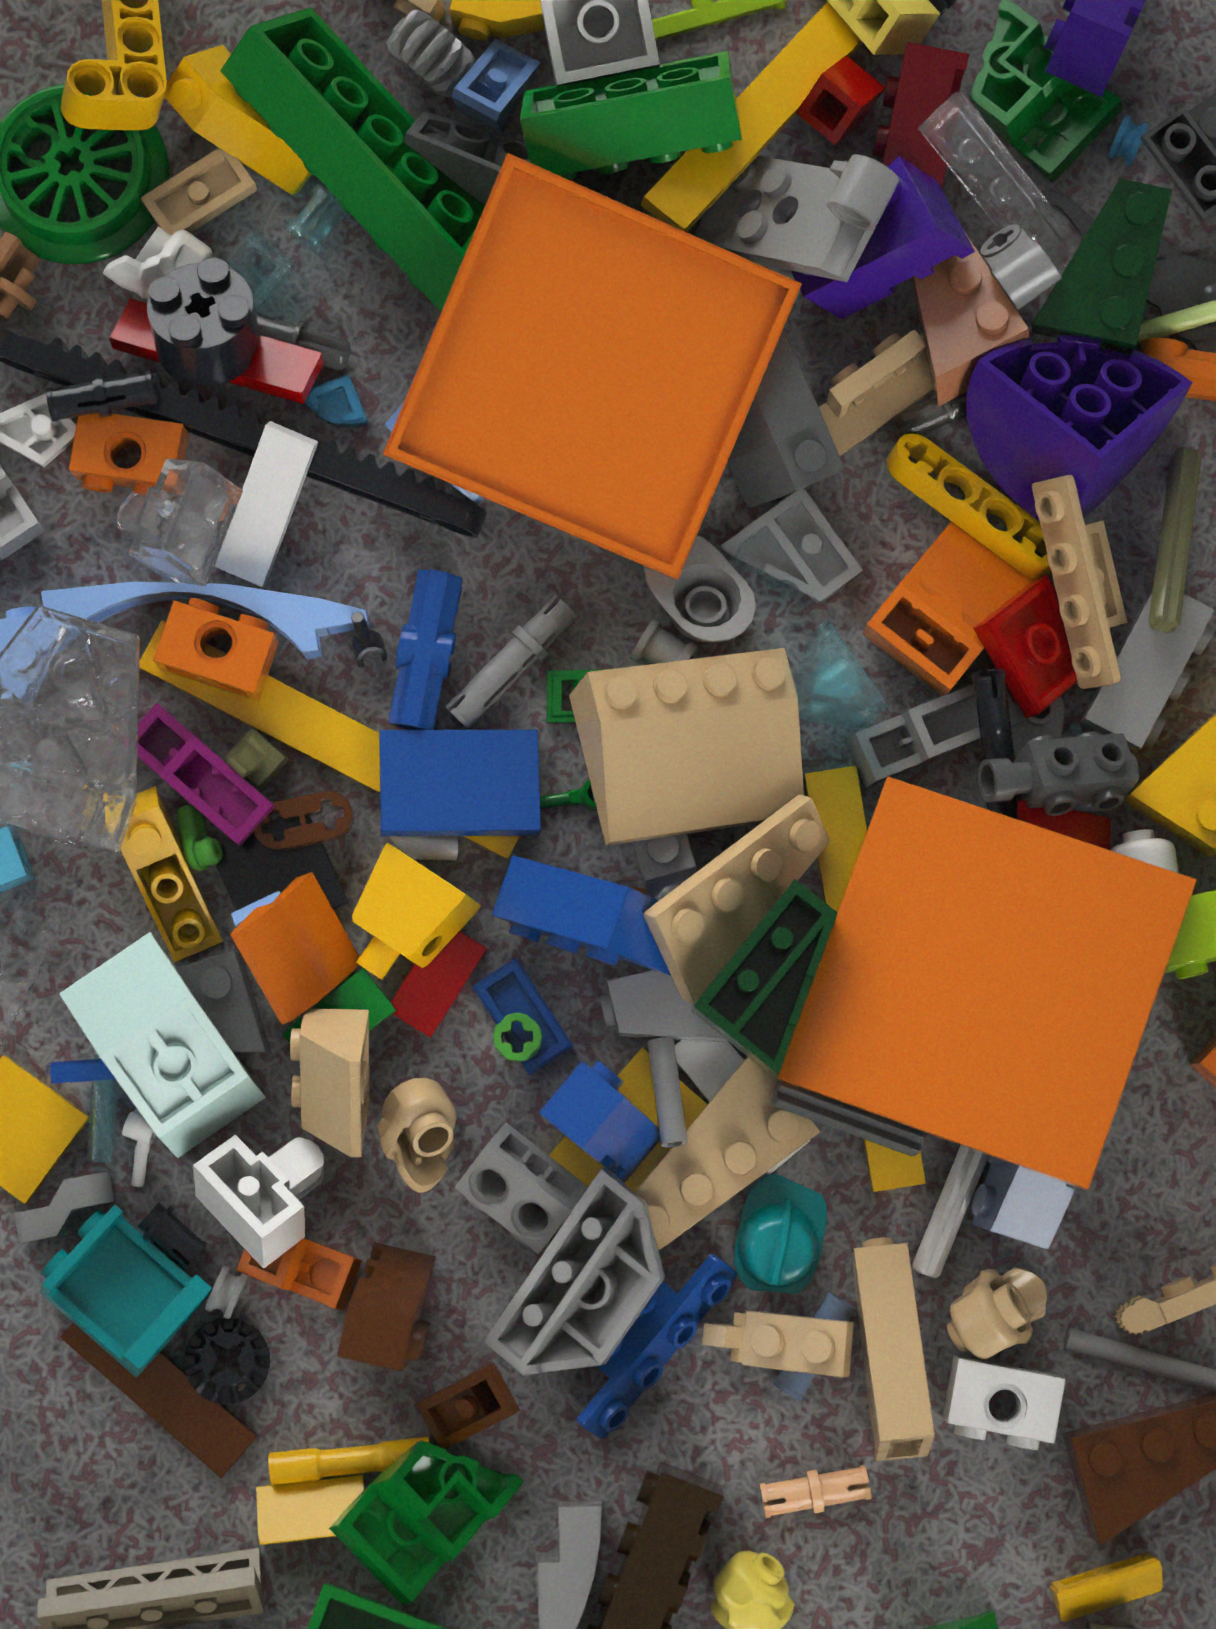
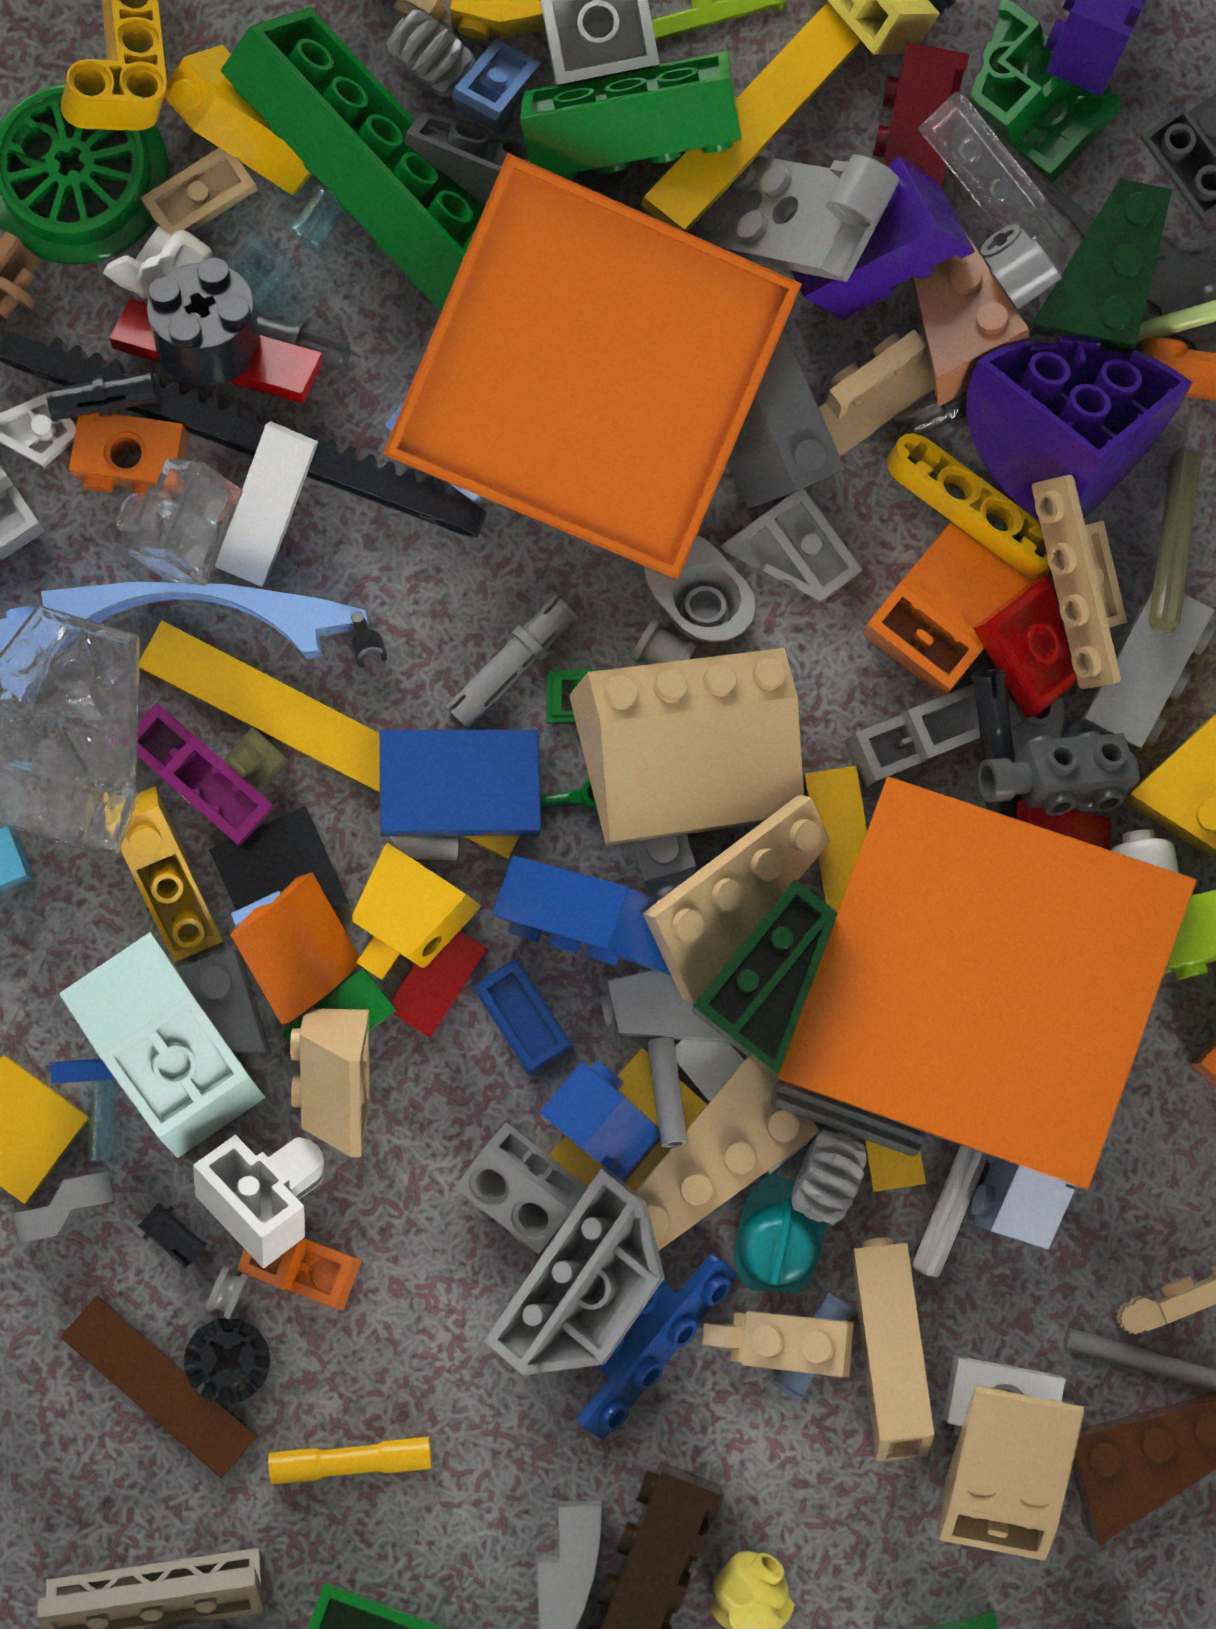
teal panel [40,1205,212,1378] -> none
white hand [122,1109,156,1187] -> none
orange brick [153,598,279,701] -> none
bright green arm [176,805,223,871] -> none
reddish brown beam [254,791,354,851] -> none
yellow slope [256,1474,365,1545] -> none
dark azure tile [305,373,369,427] -> none
green slope [329,1440,524,1605] -> none
reddish brown wedge [336,1242,436,1372] -> none
tan head [377,1078,457,1193] -> none
blue piece [389,569,463,730] -> none
reddish brown slope [416,1362,520,1449] -> none
bright green bush [493,1013,543,1062] -> none
light nougat pin [759,1465,872,1518] -> none
clear light blue slope [795,619,889,732] -> none
red brick [796,56,886,146] -> none
tan head [947,1267,1048,1360] -> none
yellow slope [1049,1552,1163,1622] -> none
dark azure bush [1107,114,1149,167] -> none
none -> light grey gear [791,1129,867,1225]
none -> tan slope [939,1386,1084,1561]

